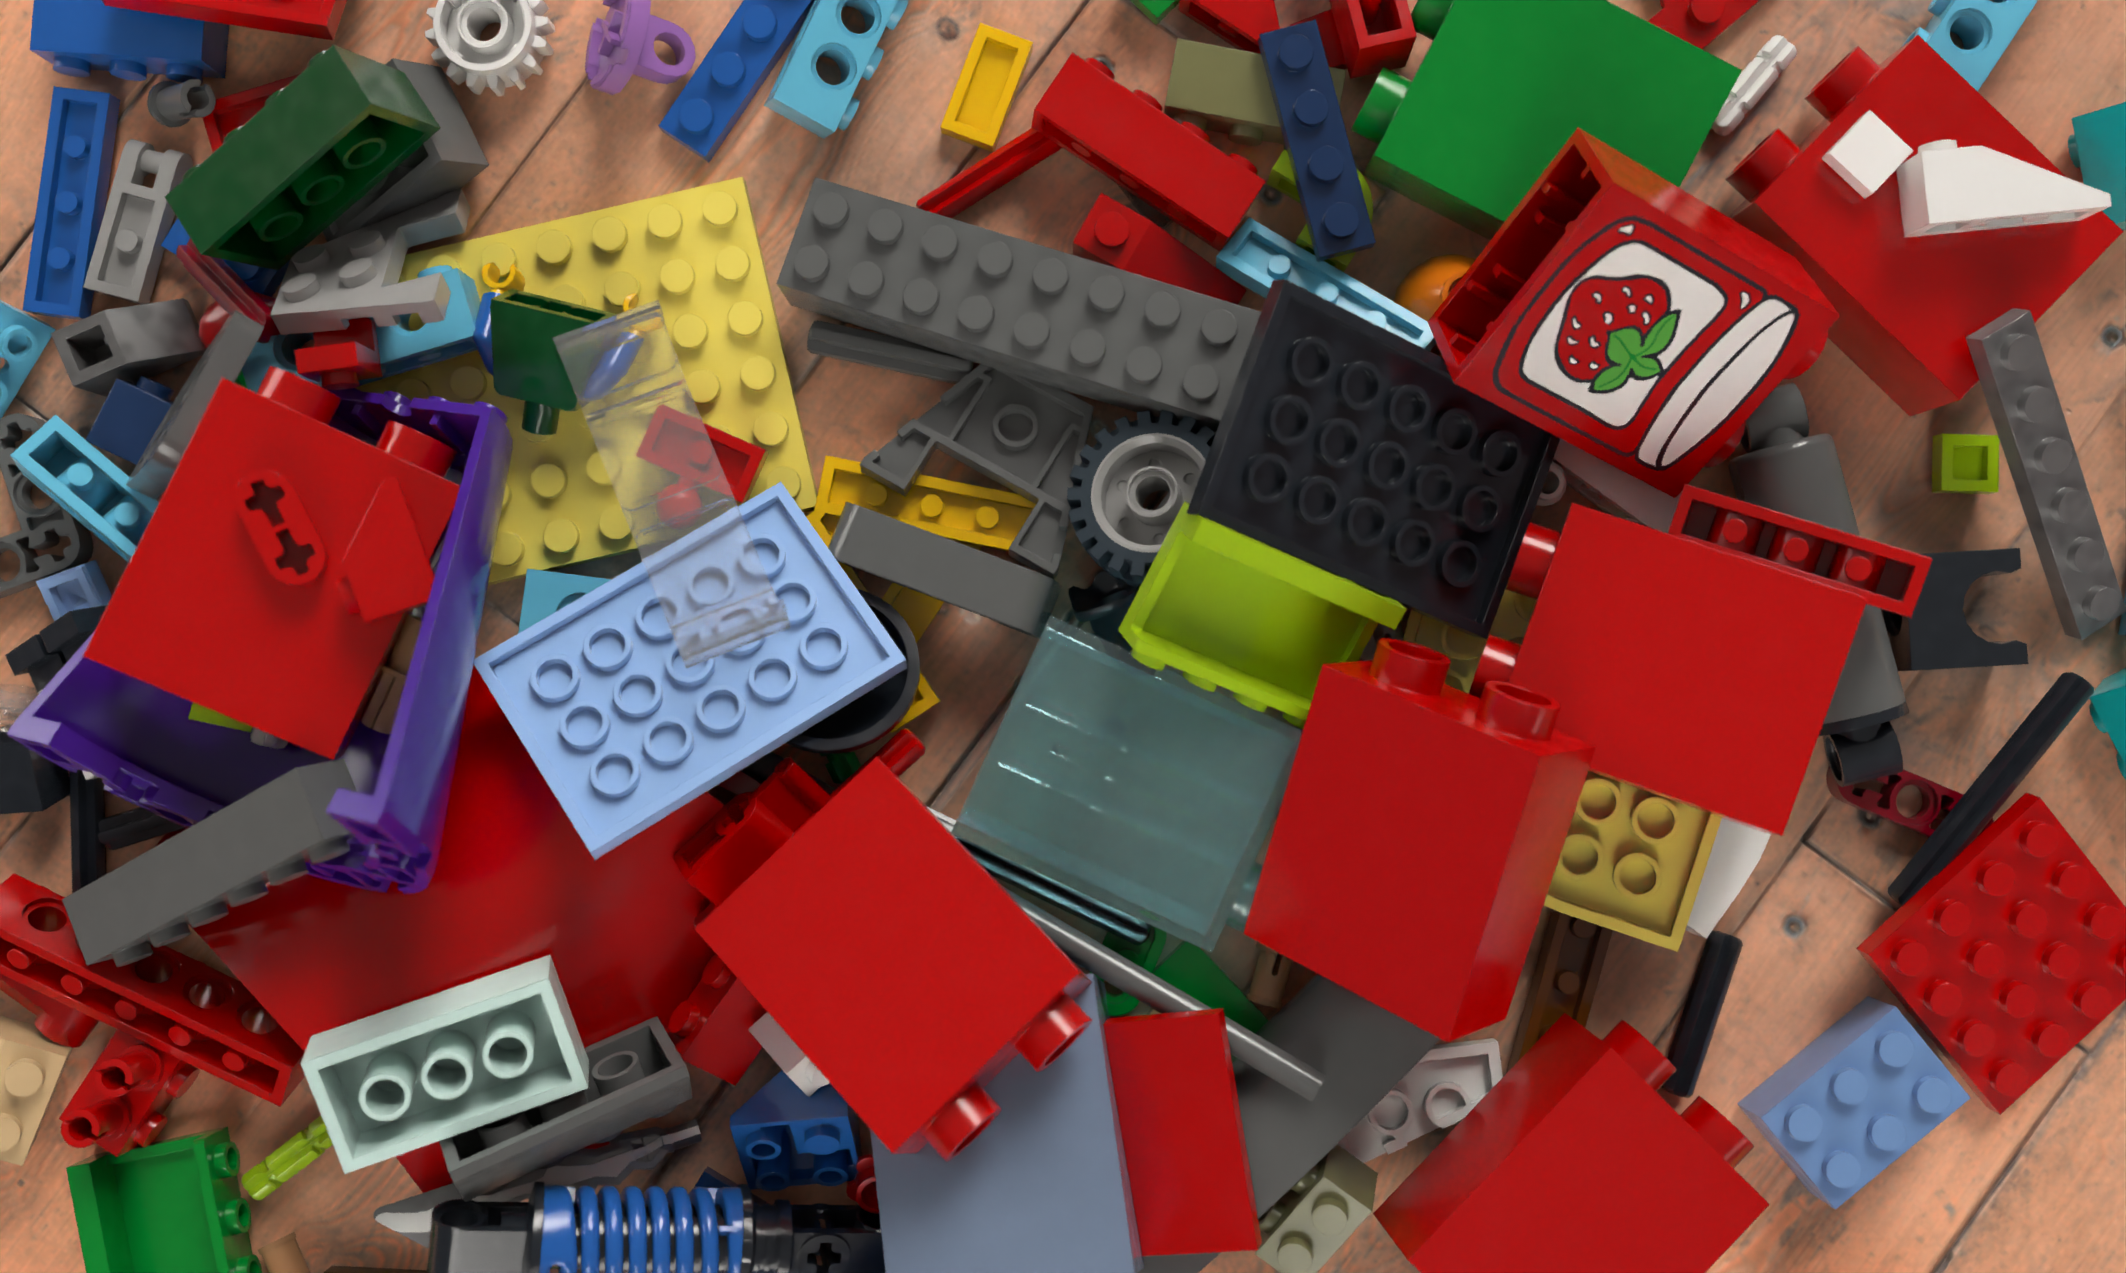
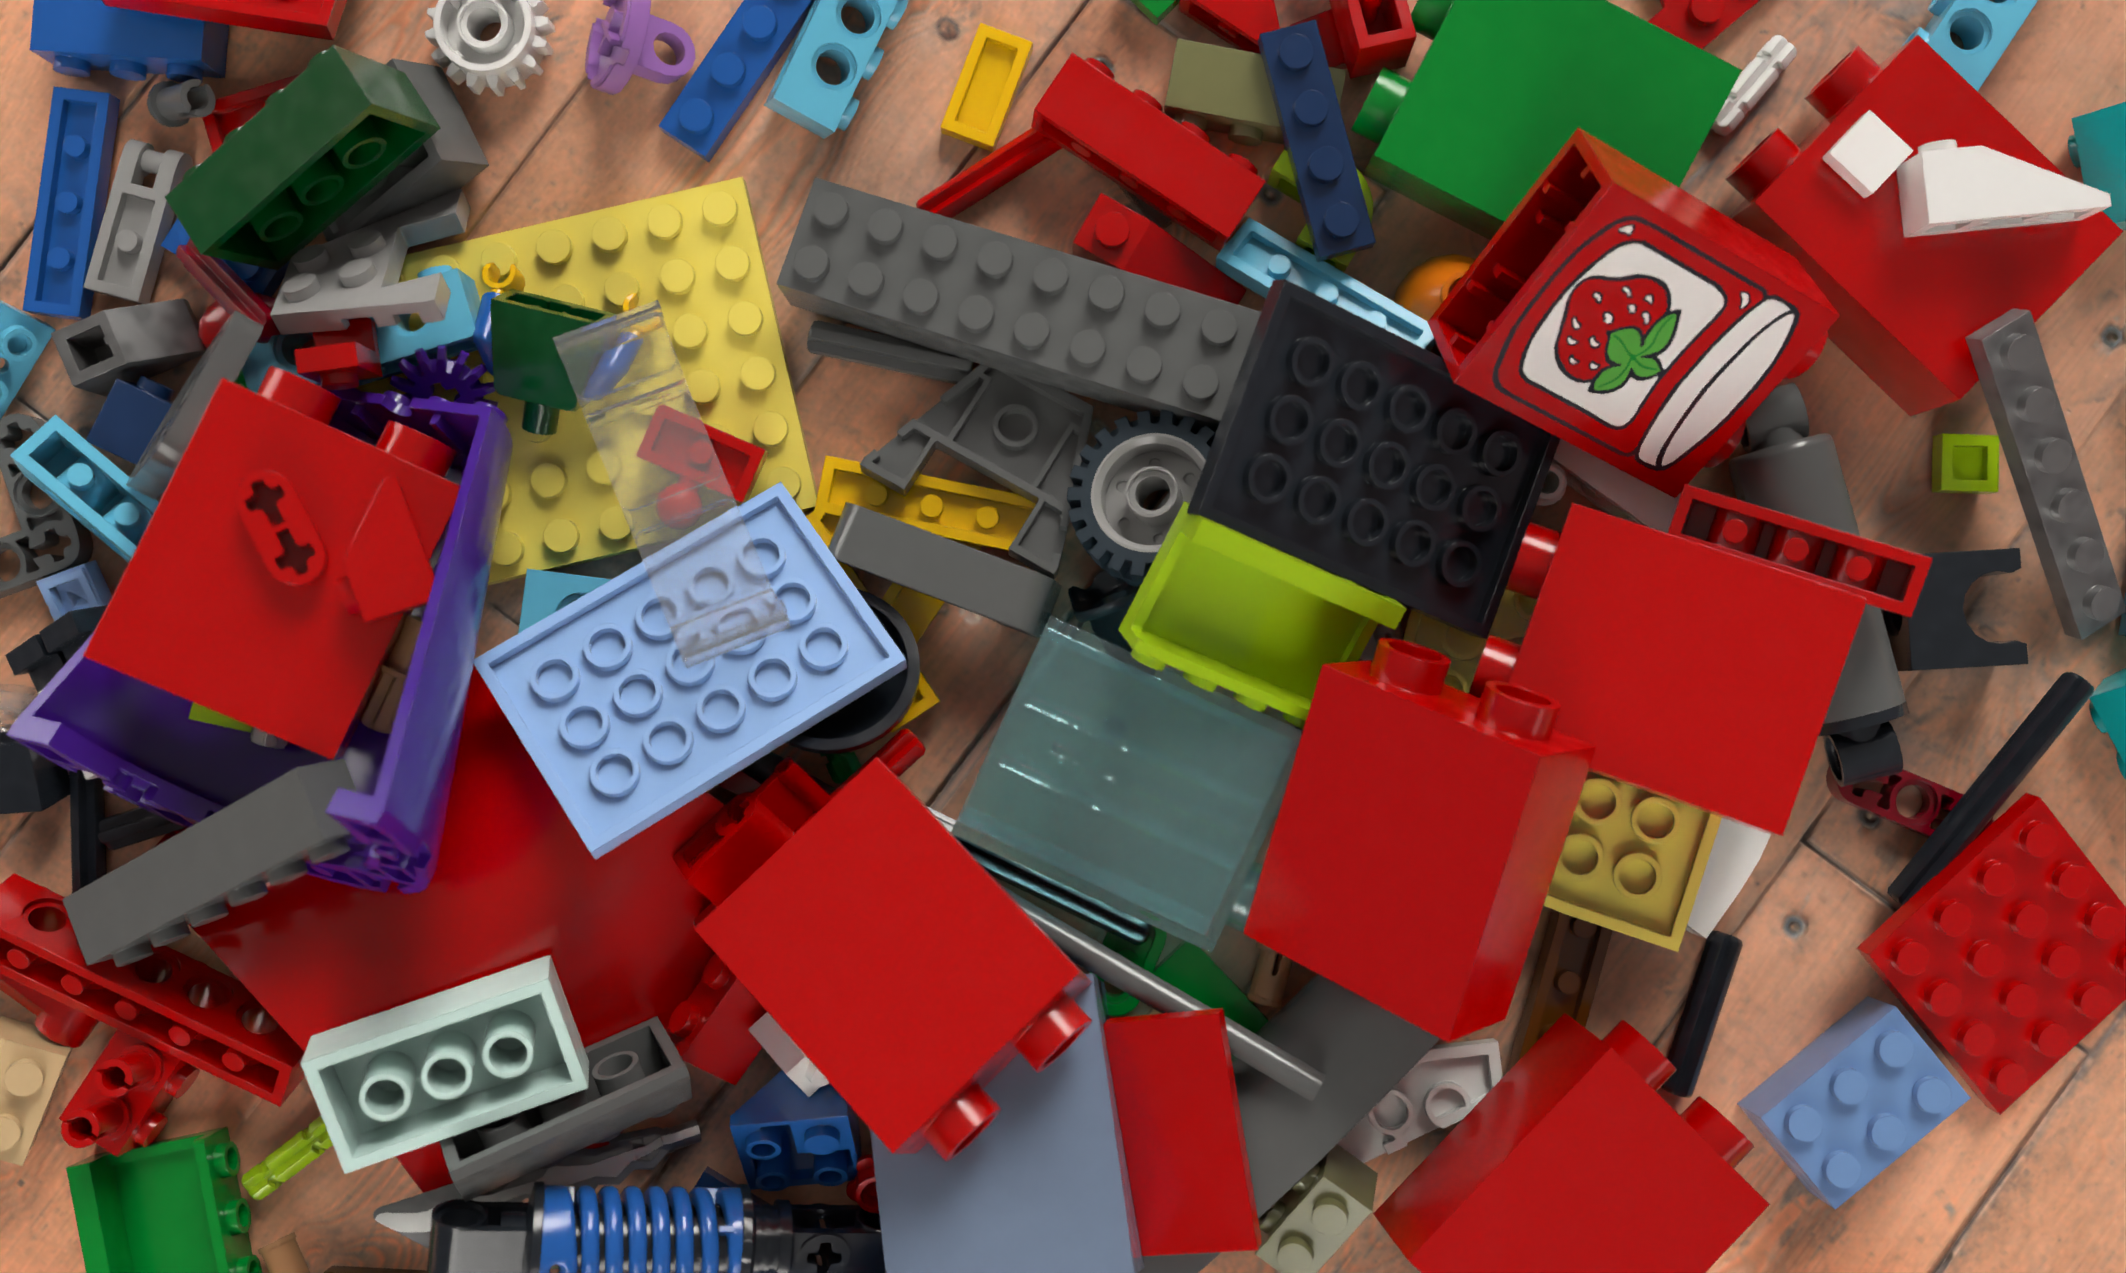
none -> dark purple gear [390,346,498,407]

